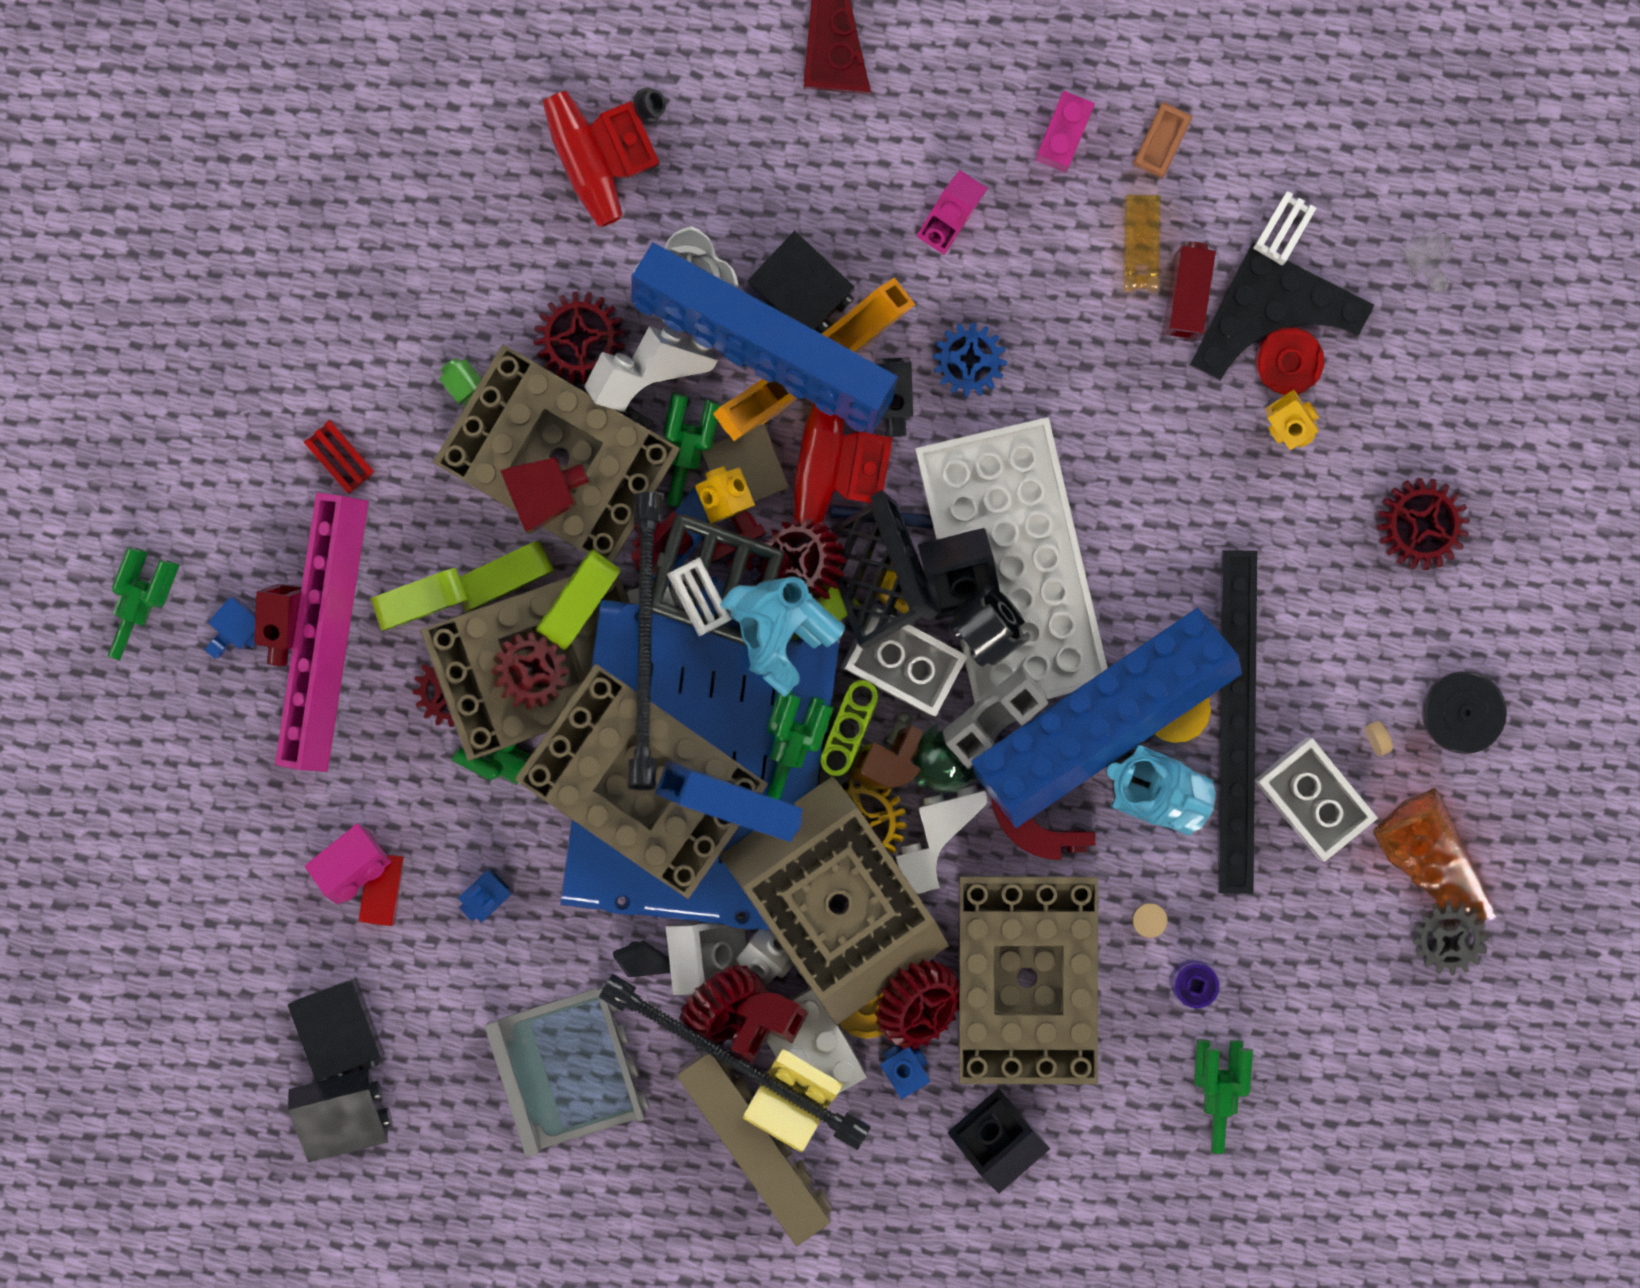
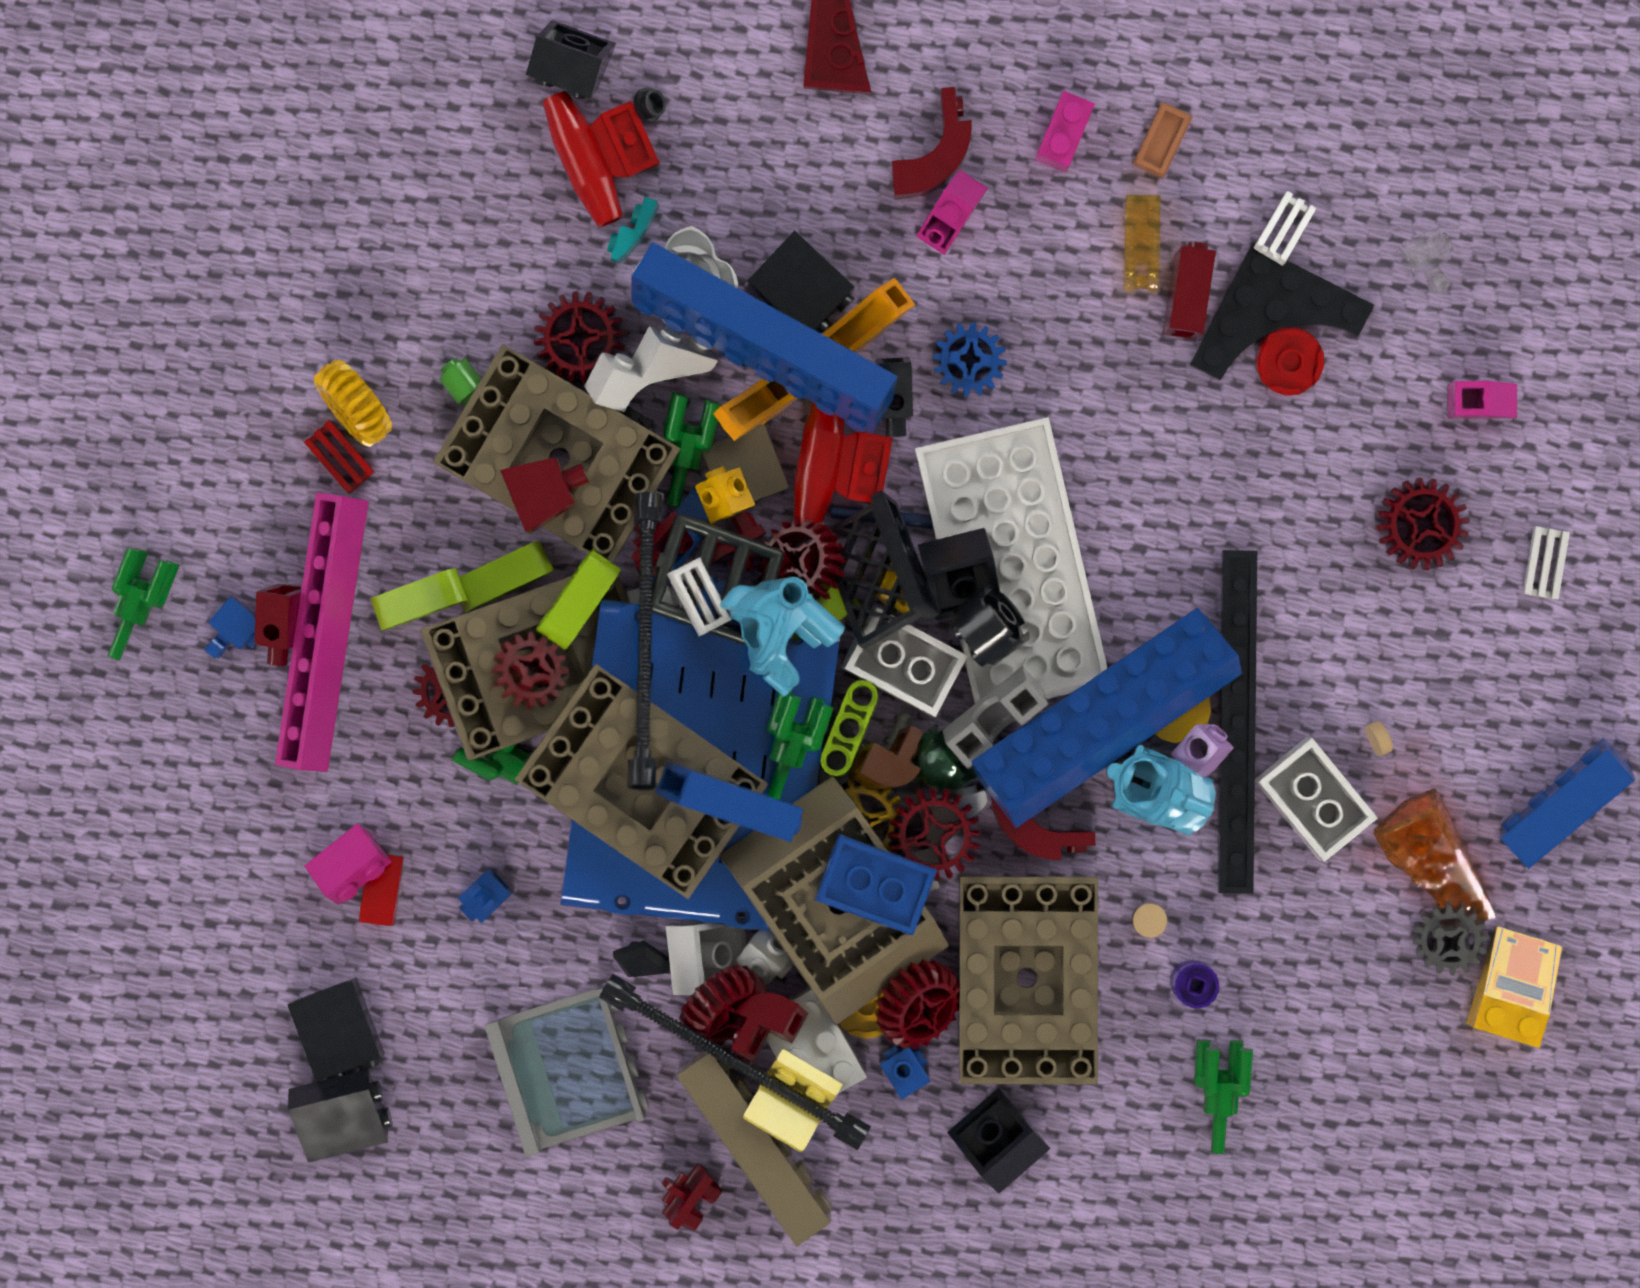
yellow brick [1265,389,1320,450] -> none
black wheel [1422,671,1507,754] -> none
none -> yellow gear [314,359,392,447]
none -> black slope [526,20,616,99]
none -> teal slope [607,197,659,264]
none -> dark red hips [661,1163,722,1231]
none -> blue tile [814,834,937,936]
none -> dark red gear [888,787,981,881]
none -> dark red arch [891,87,972,200]
none -> lavender brick [1171,724,1234,777]
none -> dark pink slope [1447,381,1517,419]
none -> yellow slope [1466,926,1562,1048]
none -> blue wedge [1500,737,1635,869]
none -> white tile [1522,526,1570,600]

